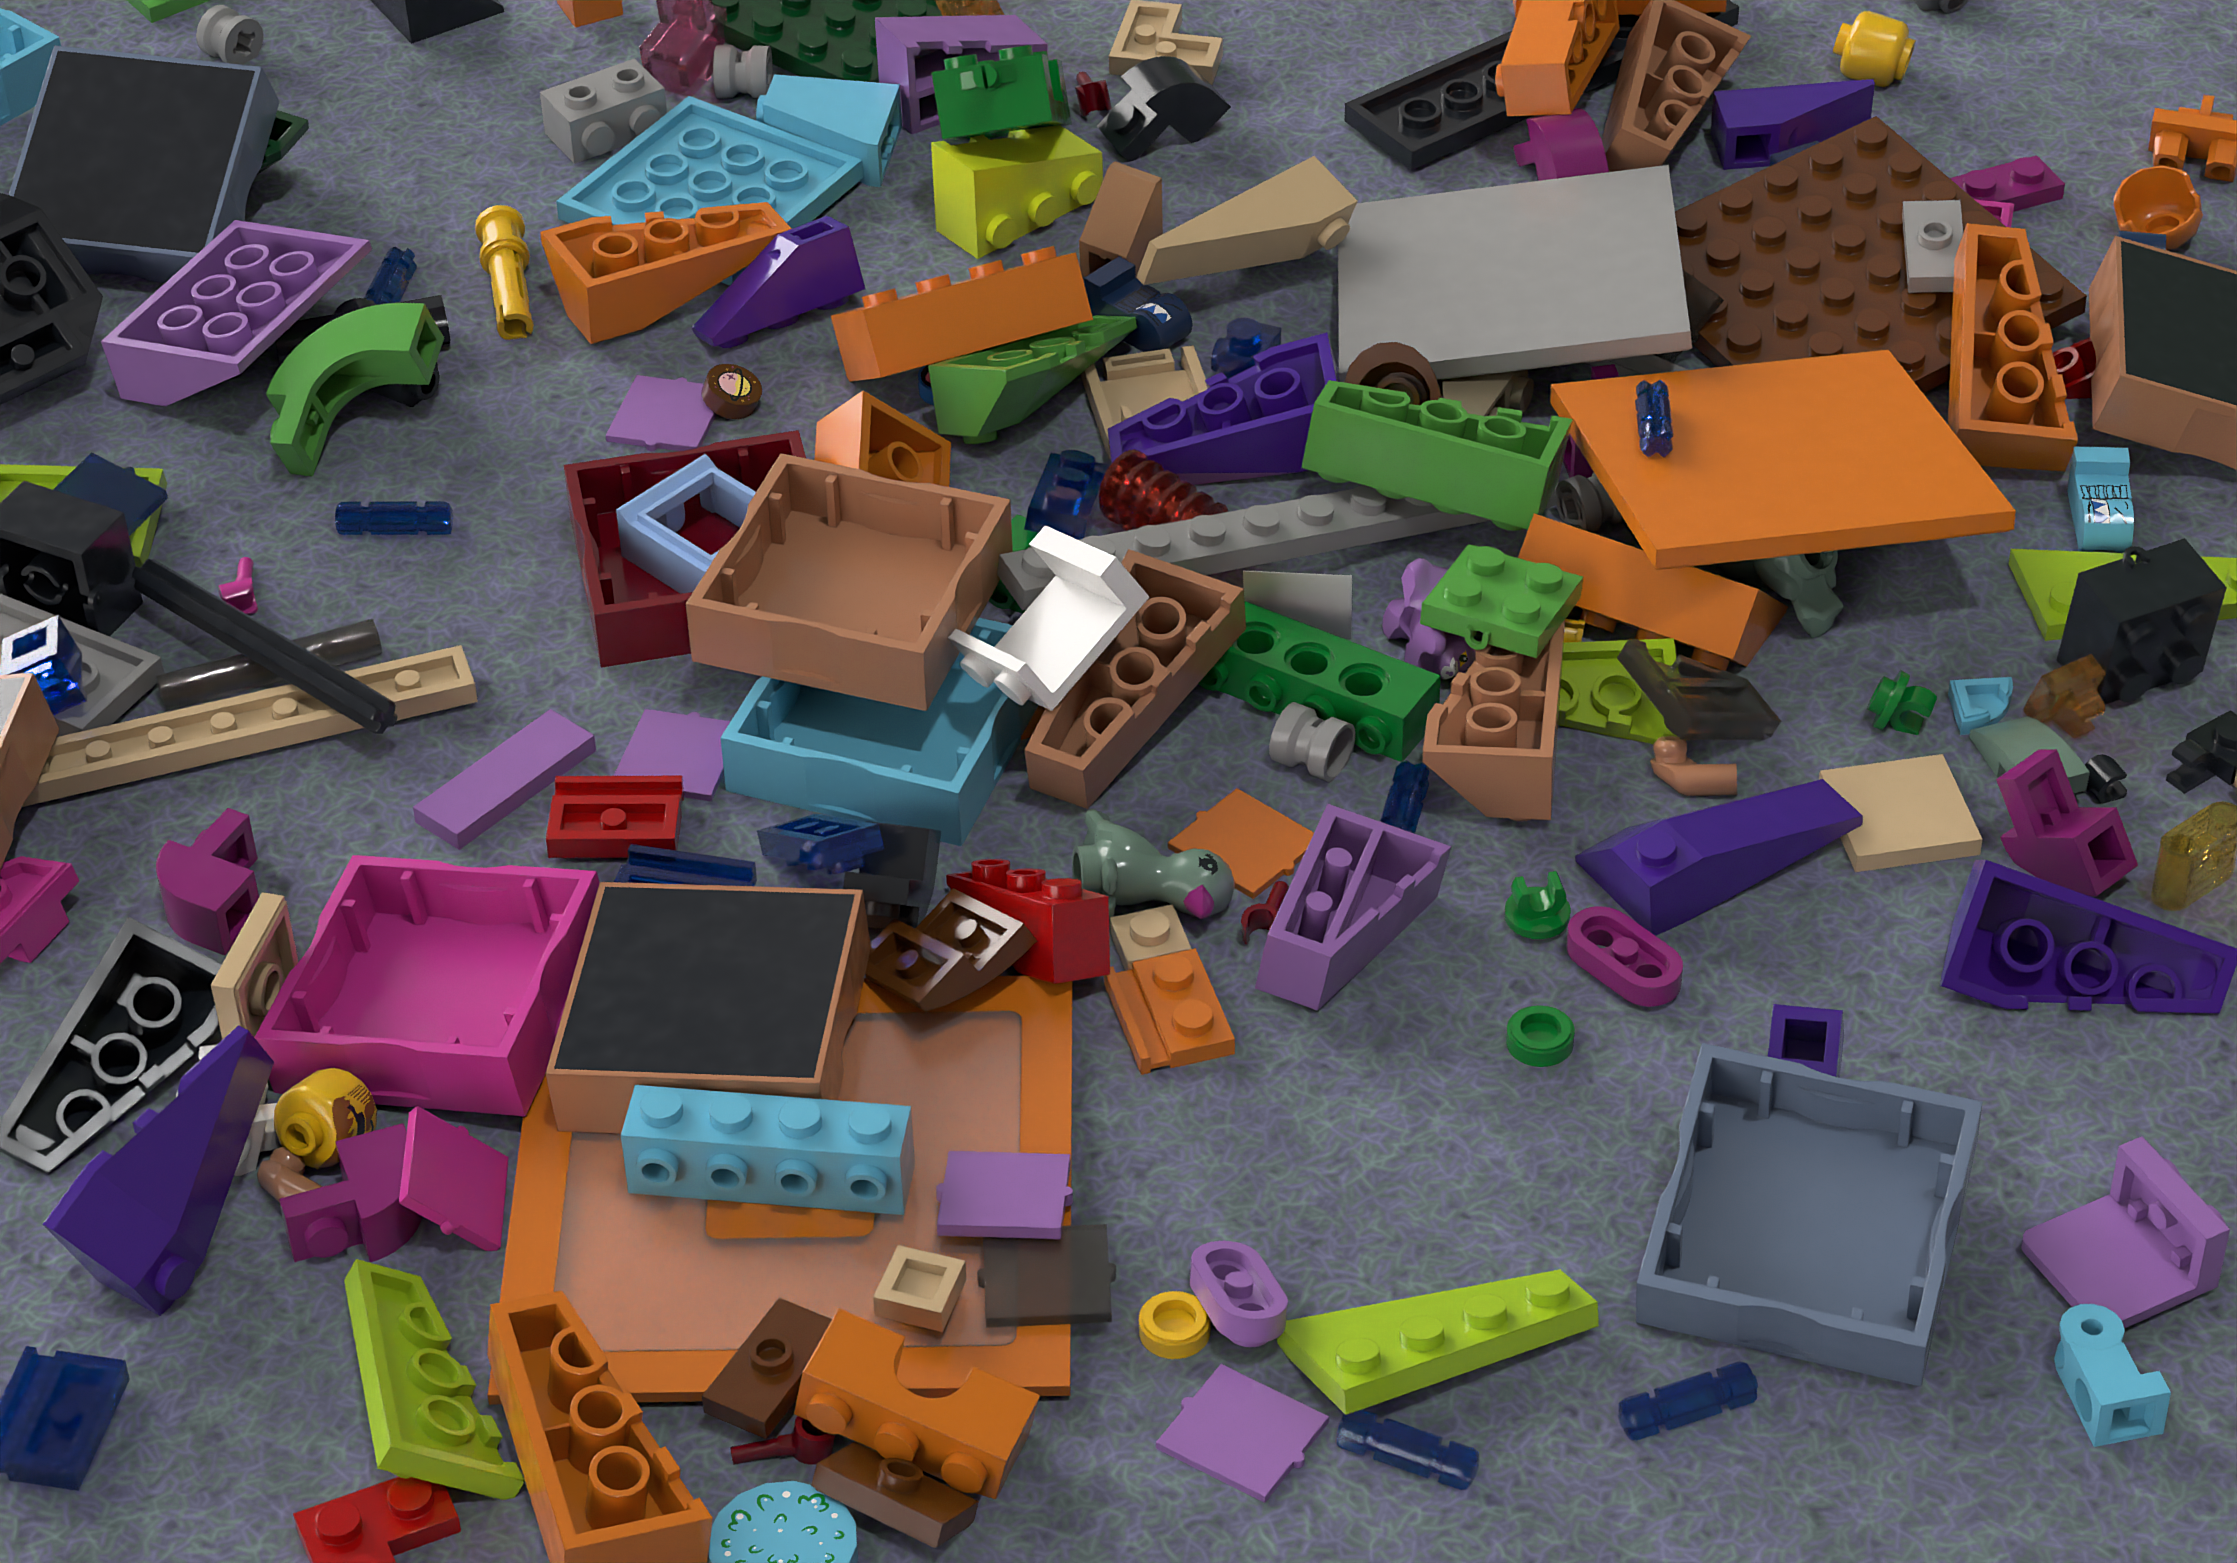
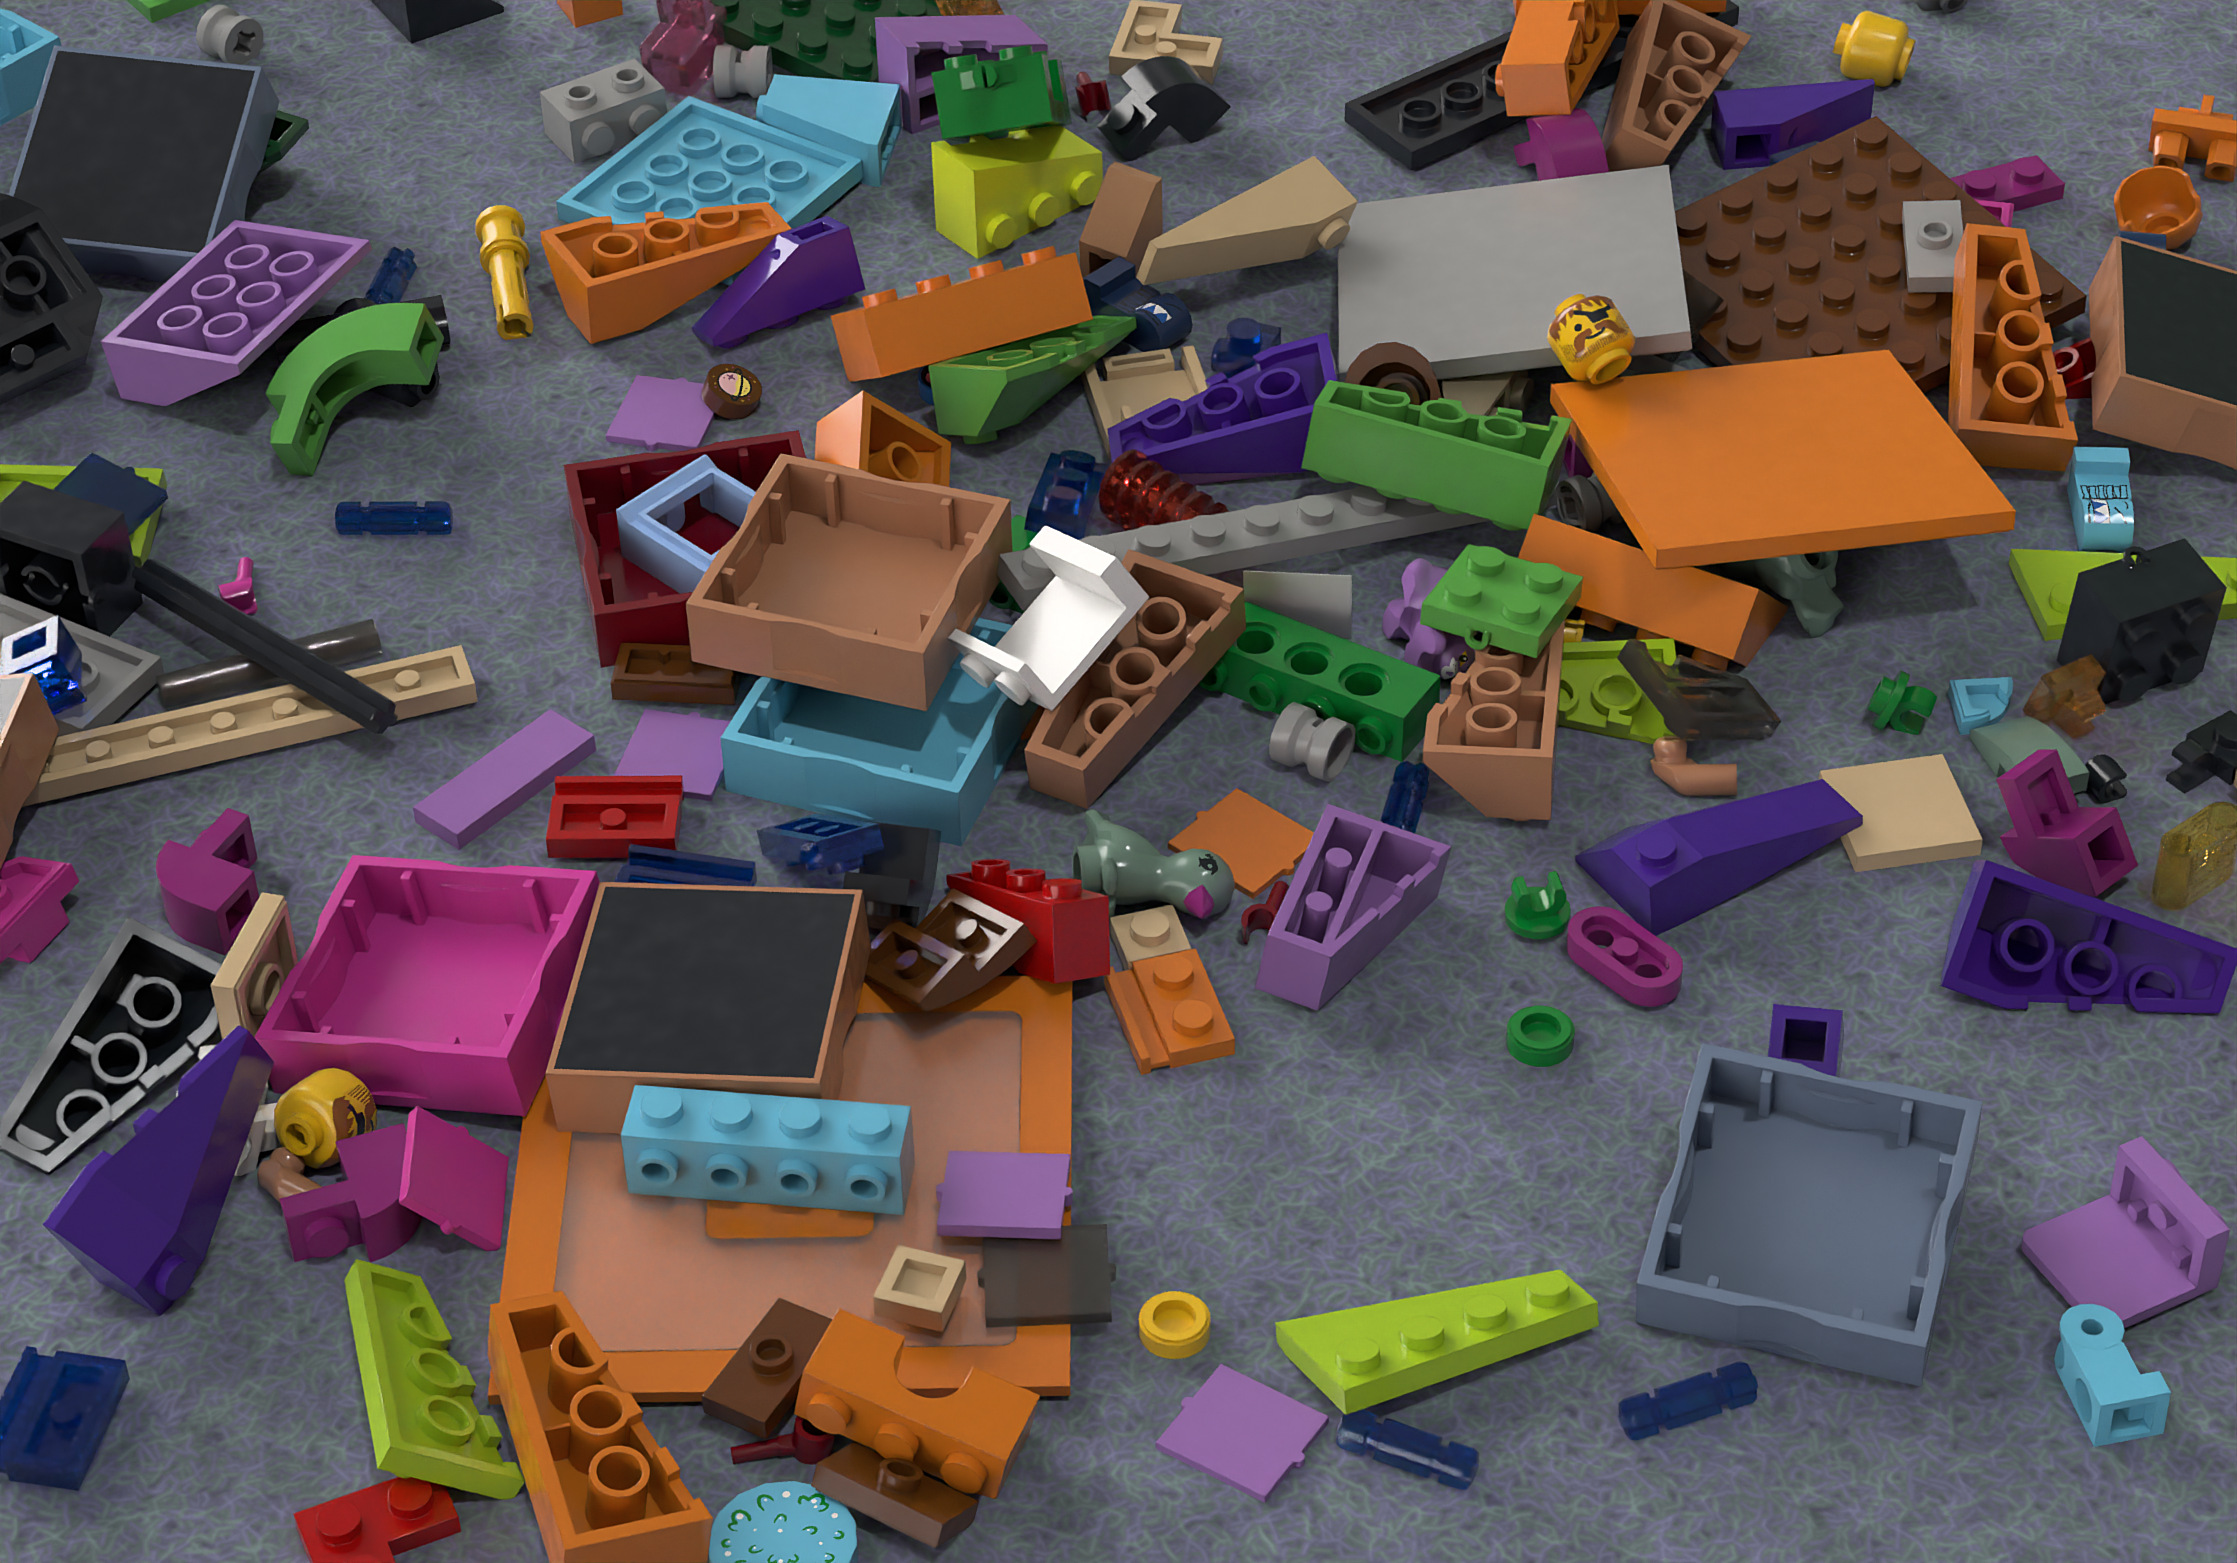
medium lavender plate [1189,1241,1288,1347] -> none
clear blue axle [1635,380,1674,457] -> none
none -> reddish brown plate [610,643,742,705]
none -> yellow head [1547,294,1635,384]

